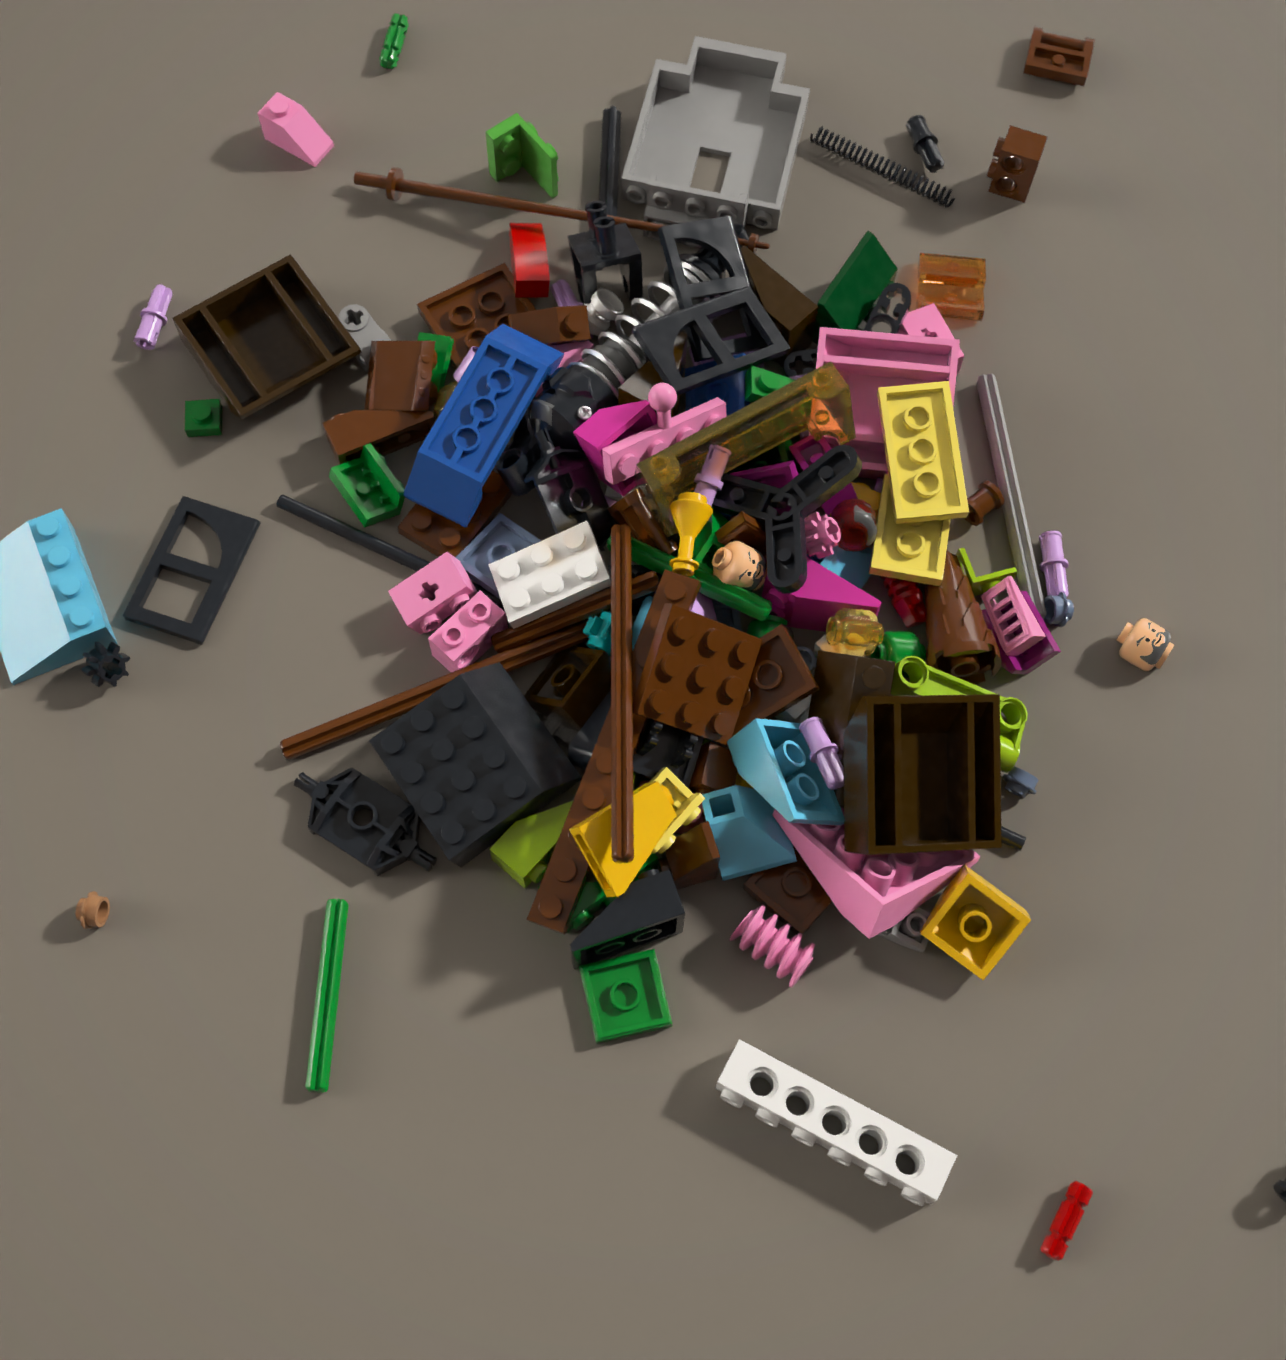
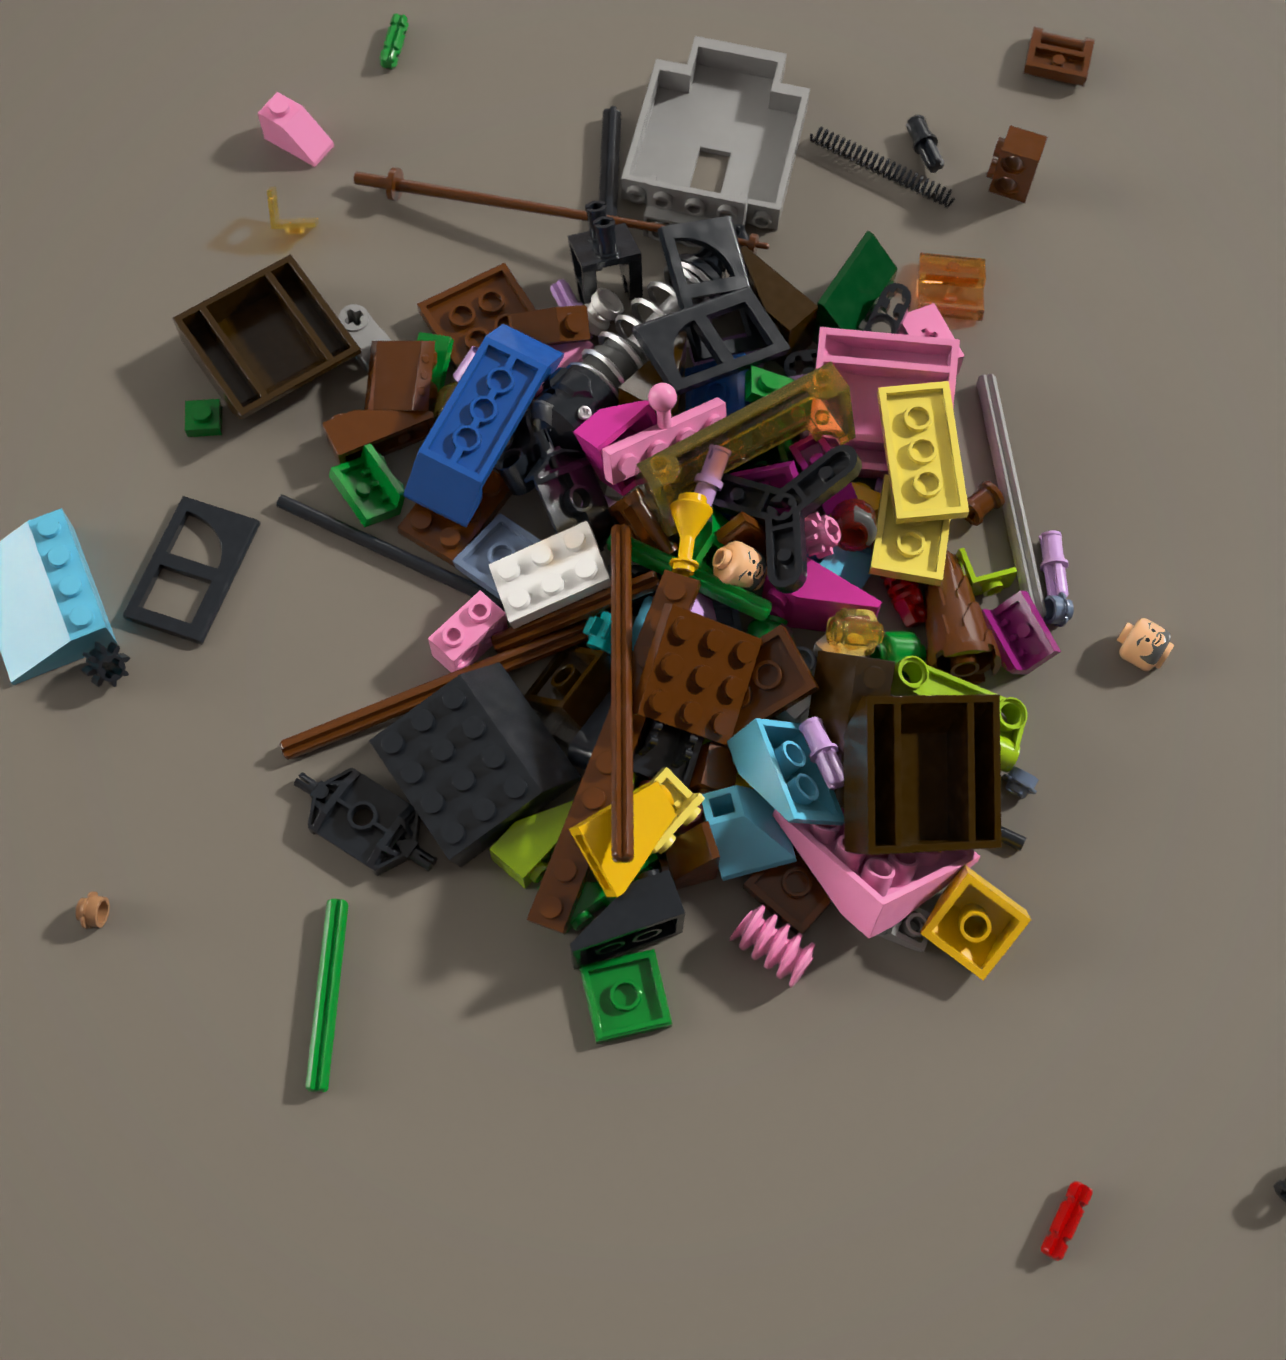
lavender axle [133,284,173,350] -> none
bright pink brick [388,552,478,634] -> none
bright green bracket [485,113,559,199] -> none
red slope [509,223,550,298] -> none
white brick [715,1039,957,1206] -> none
bright pink slope [981,576,1046,656] -> none
none -> clear yellow bracket [267,187,319,234]

